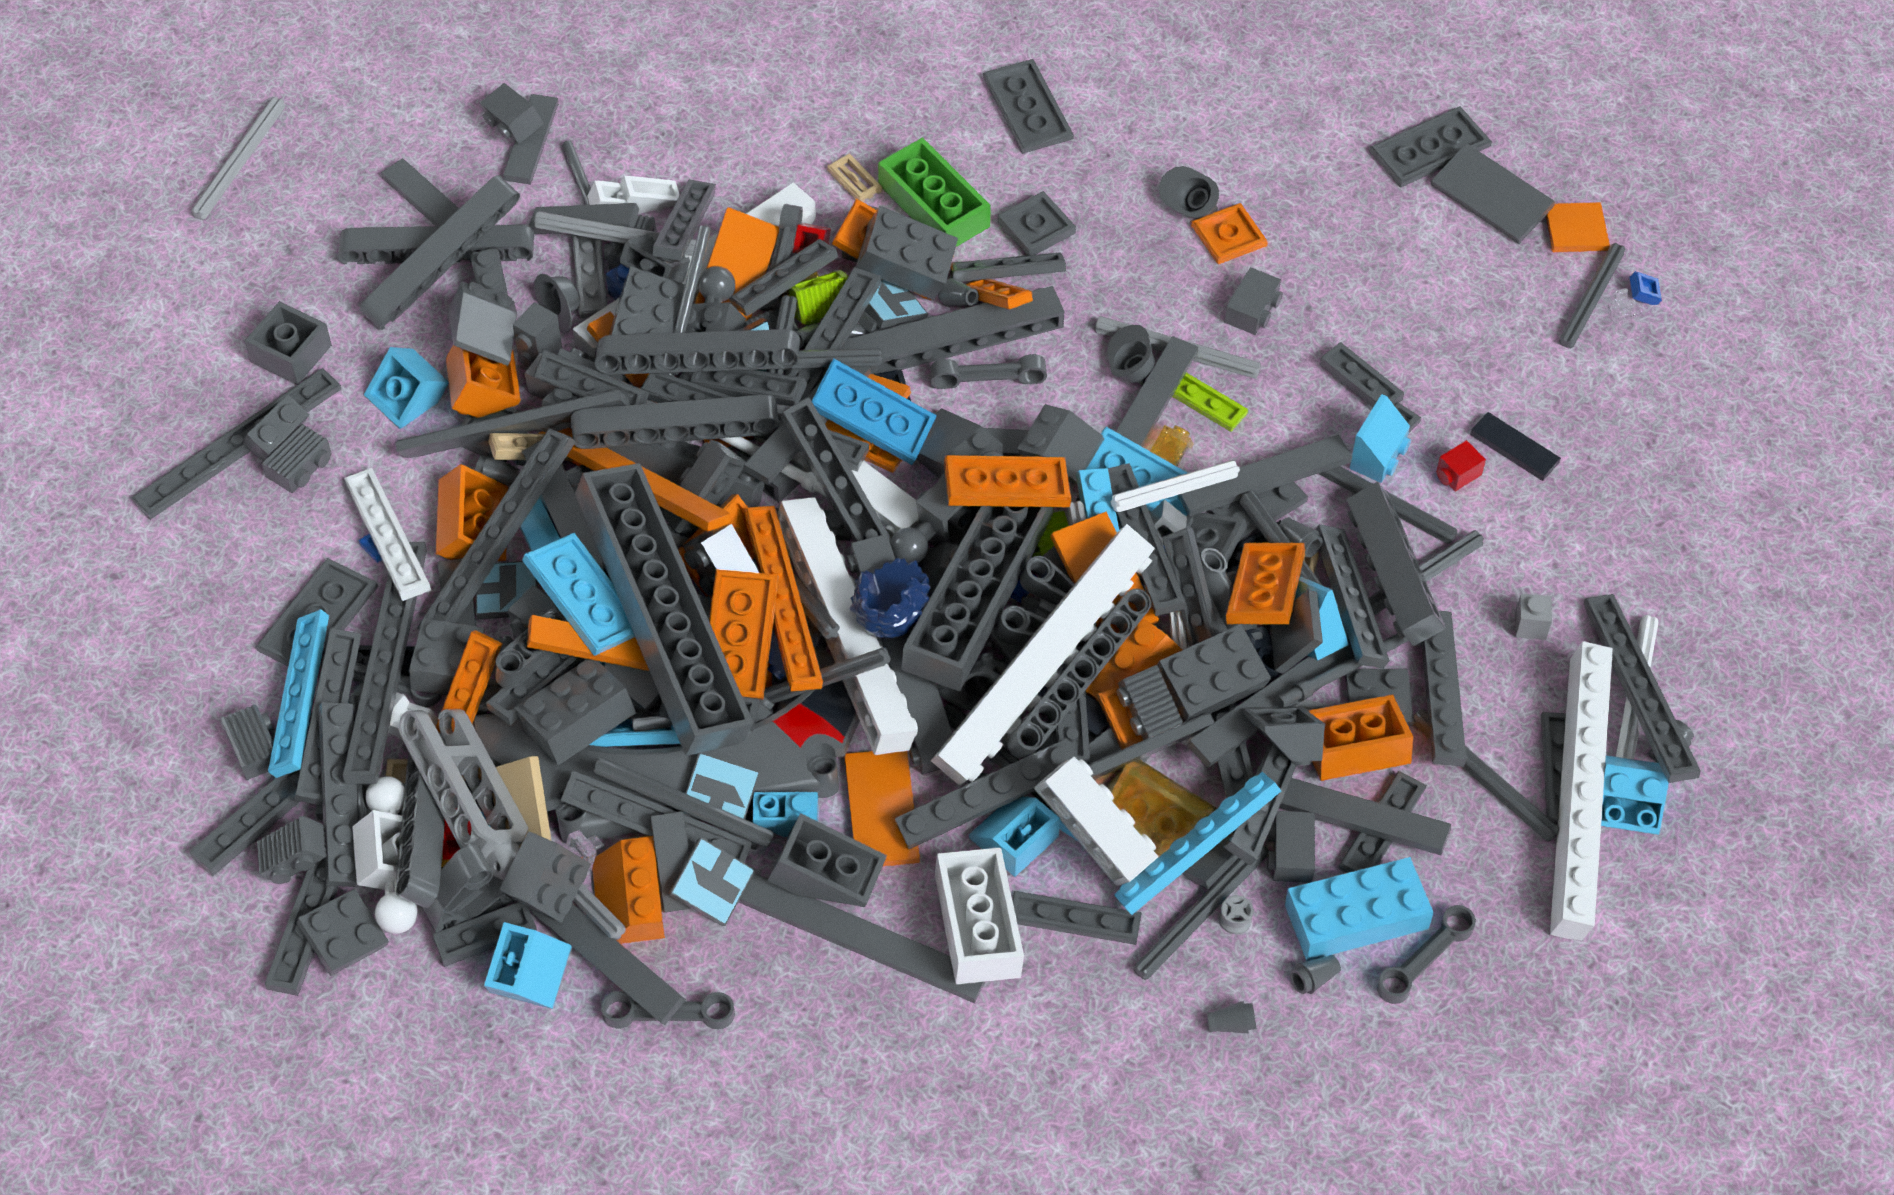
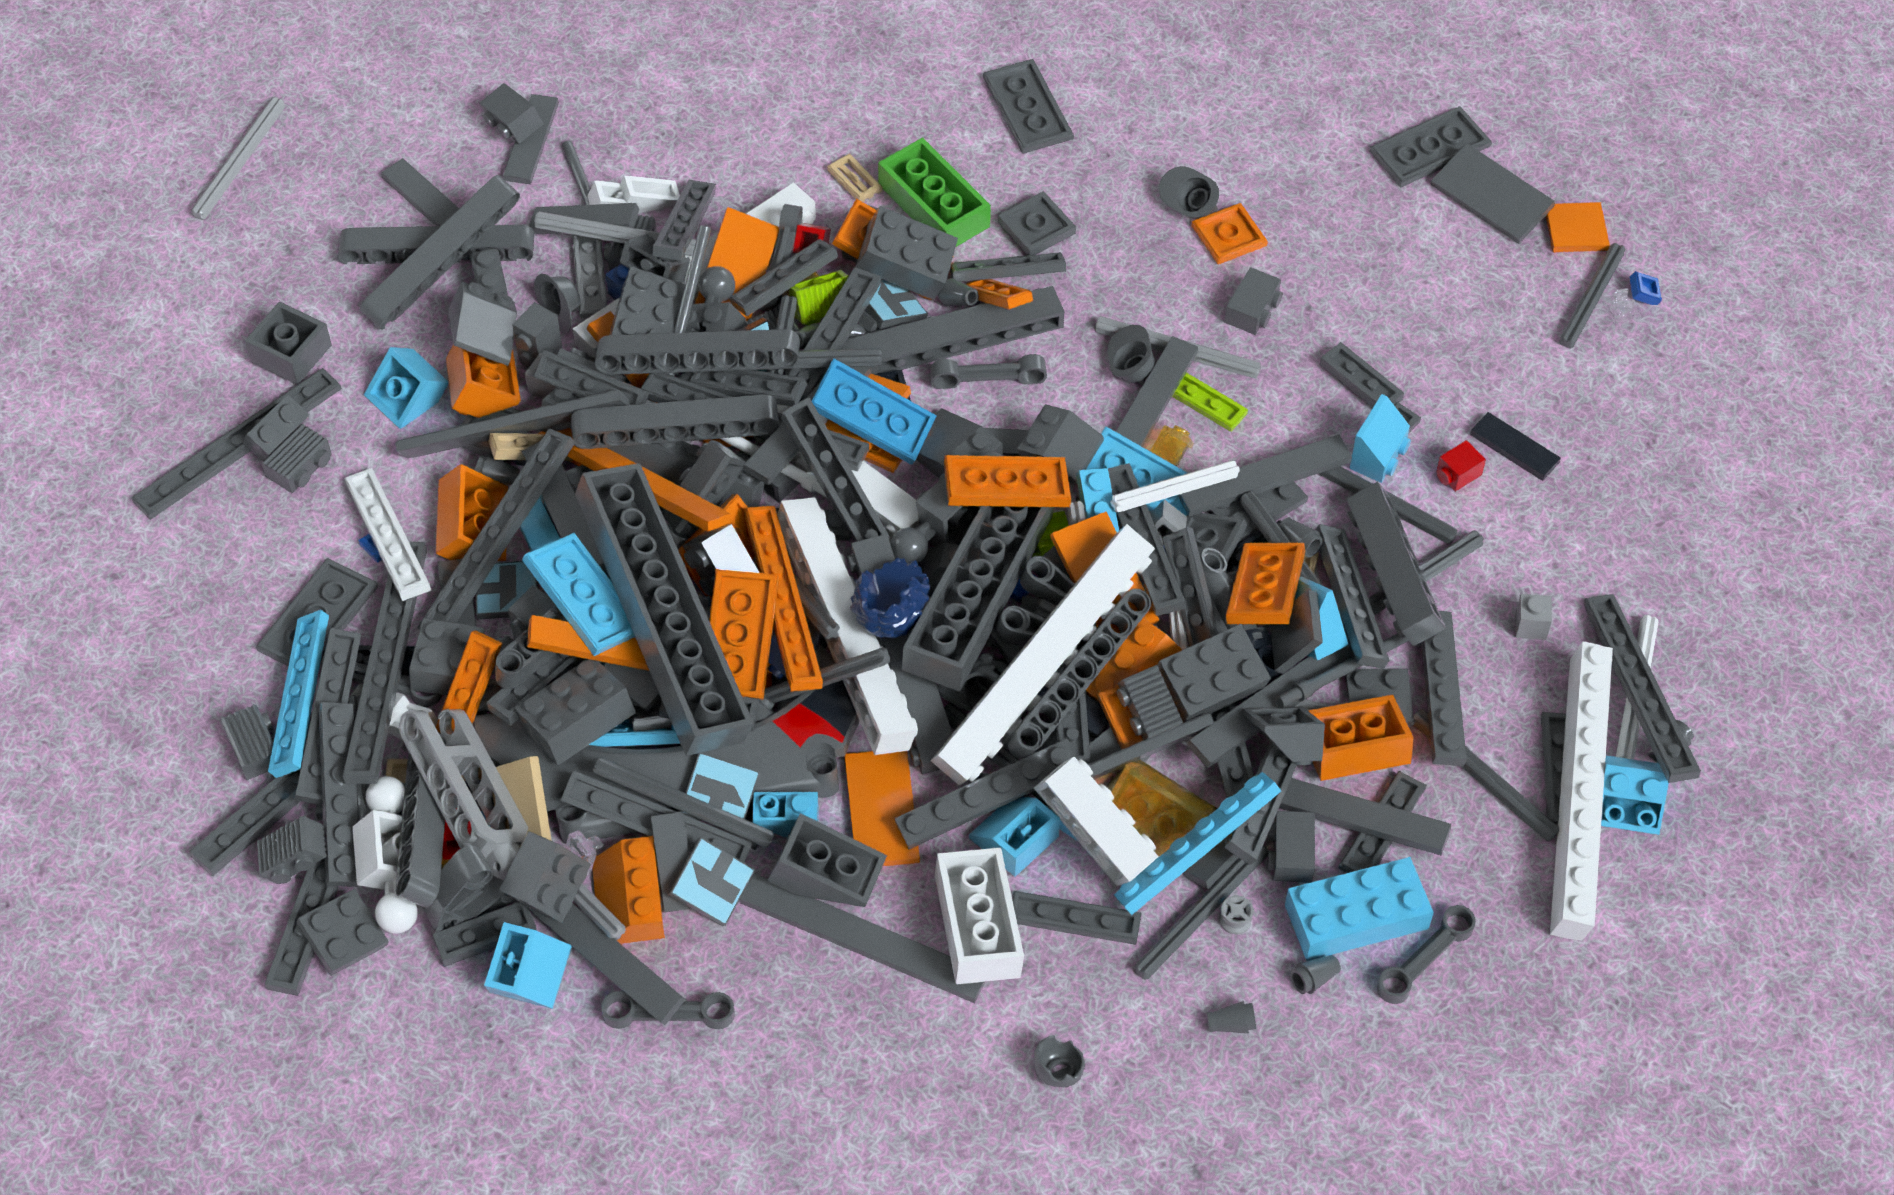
none -> dark grey hair [1034,1035,1085,1088]

